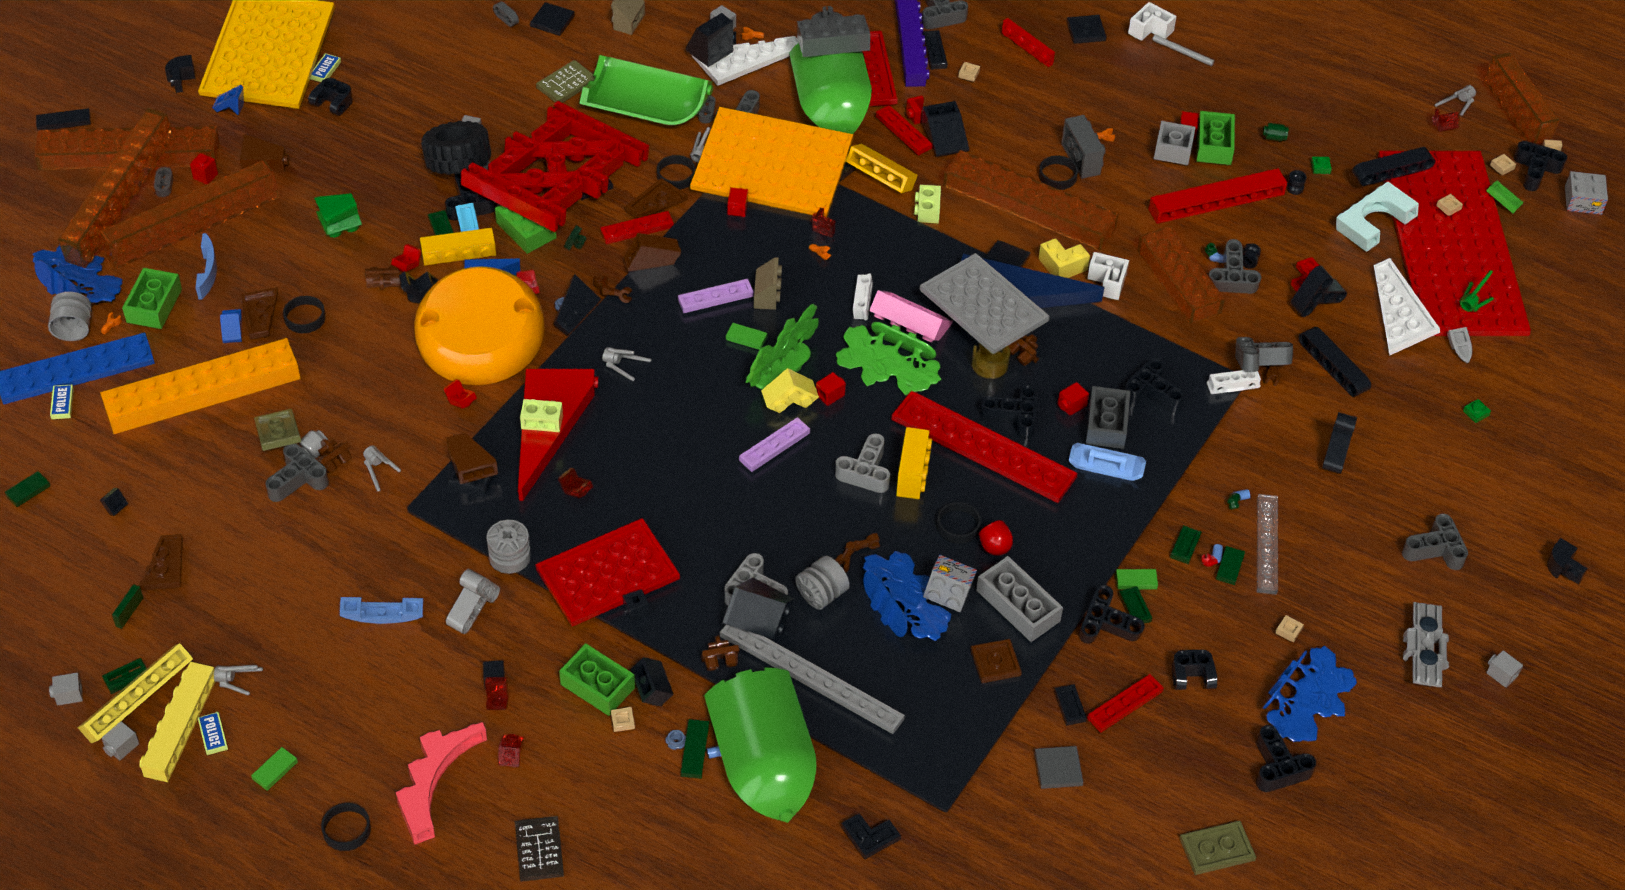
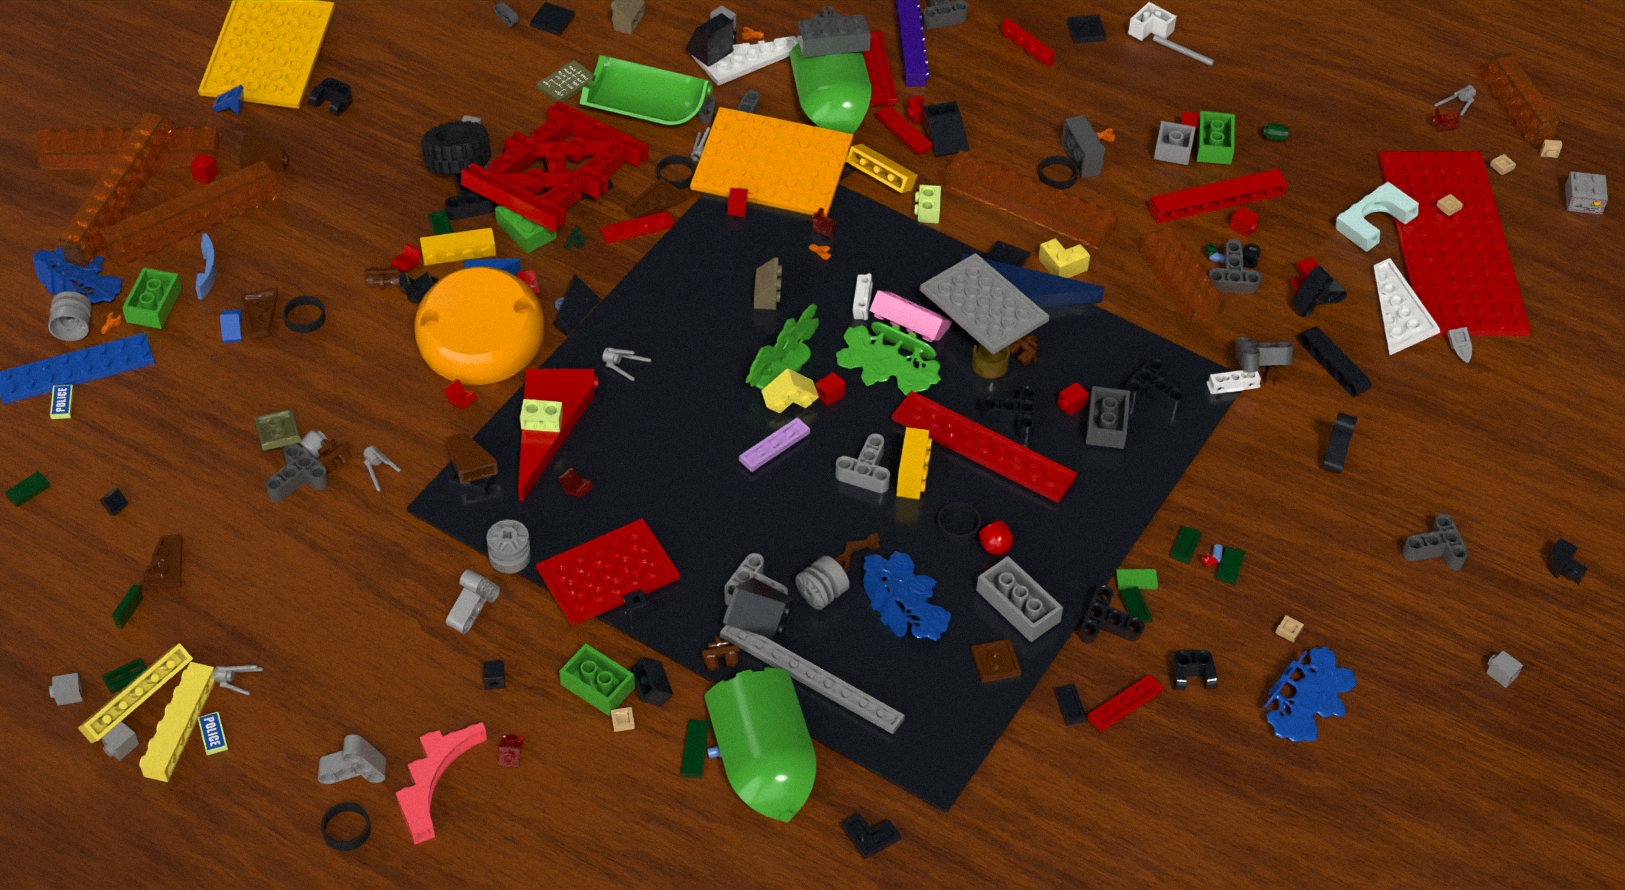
black tile [36,108,91,131] -> none
light orange brick [100,338,300,434] -> none
dark grey beam [154,167,173,197] -> none
black brick [165,55,196,93] -> none
bright green tile [251,747,298,791] -> none
tile [310,53,341,82] -> none
green piece [314,193,362,238] -> none
medium blue slope [340,597,423,624] -> none
medium azure tile [455,203,479,232] -> none
clear red bracket [485,677,509,711] -> none
clear smoke tile [515,816,564,882] -> none
reddish brown piece [594,275,632,303] -> none
reddish brown slope [624,233,681,271] -> none
sand blue plate [666,730,686,750] -> none
lavender plate [678,279,753,313] -> none
bright green tile [726,323,767,350] -> none
black tile [923,30,948,70] -> none
light grey brick [923,555,977,612] -> none
tan plate [958,62,980,82] -> none
dark grey tile [1034,746,1083,789] -> none
light blue piece [1069,443,1146,481] -> none
white brick [1087,252,1129,300] -> none
olive tile [1179,821,1256,875] -> none
dark green arm [1227,489,1250,510] -> none
black beam [1256,725,1316,792] -> none
clear plate [1257,494,1278,595] -> none
black wheel [1286,170,1307,195] -> none
green plate [1311,157,1332,174] -> none
black beam [1352,147,1436,186] -> none
light grey piece [1403,602,1449,687] -> none
green plant [1459,270,1494,312] -> none
green plate [1463,399,1491,423] -> none
bright green tile [1487,181,1523,213] -> none
black beam [1514,141,1567,191] -> none
none -> light grey beam [318,735,386,784]
none -> red brick [1229,206,1259,238]

